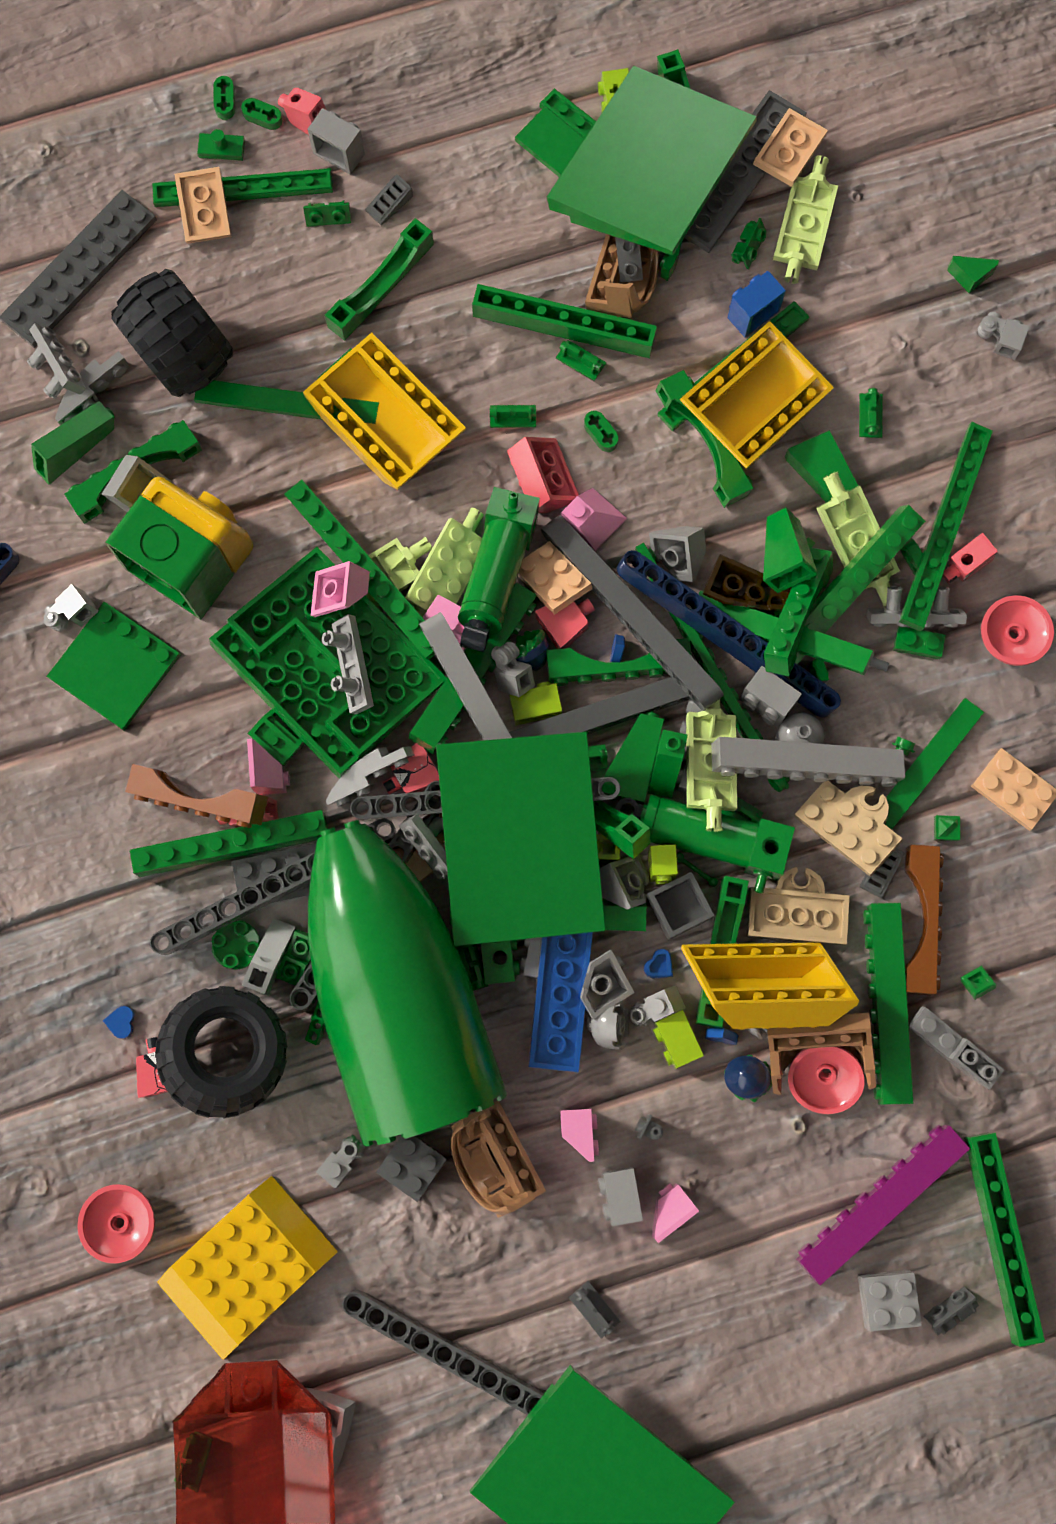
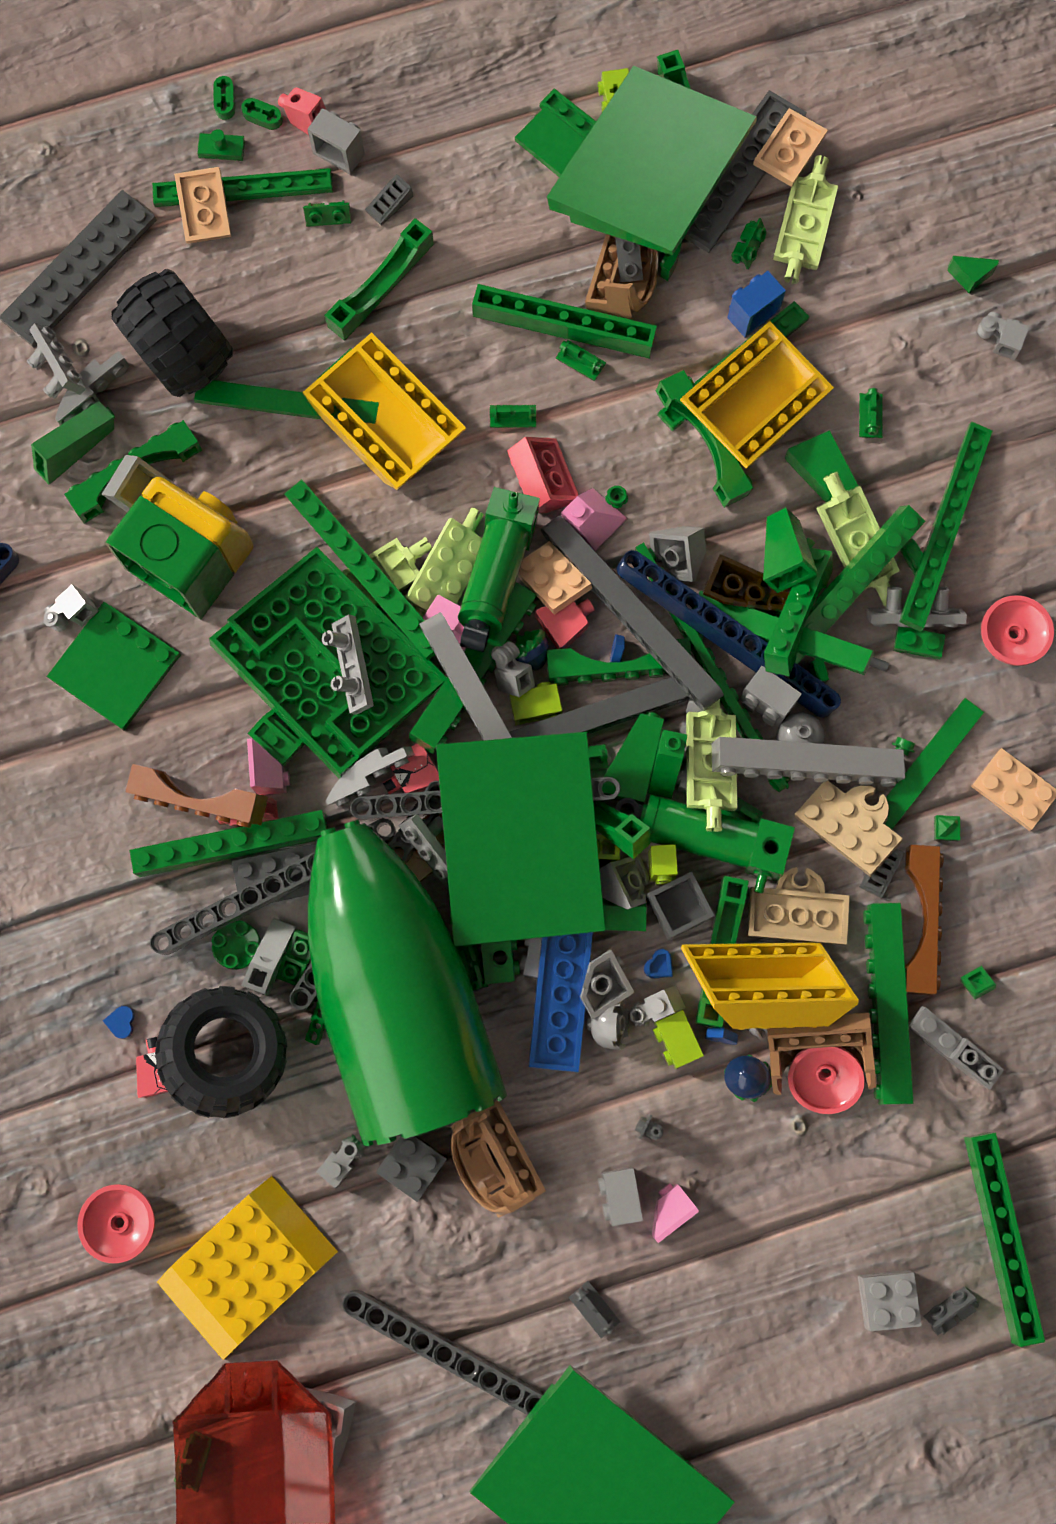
bright pink slope [311,561,370,617] -> none
bright pink slope [560,1109,599,1162] -> none
green beam [584,411,618,452] -> none
green hinge [676,853,718,887] -> none
magenta brick [796,1125,970,1286] -> none
coral torso [942,533,998,584] -> none
none -> green plate [605,486,628,508]

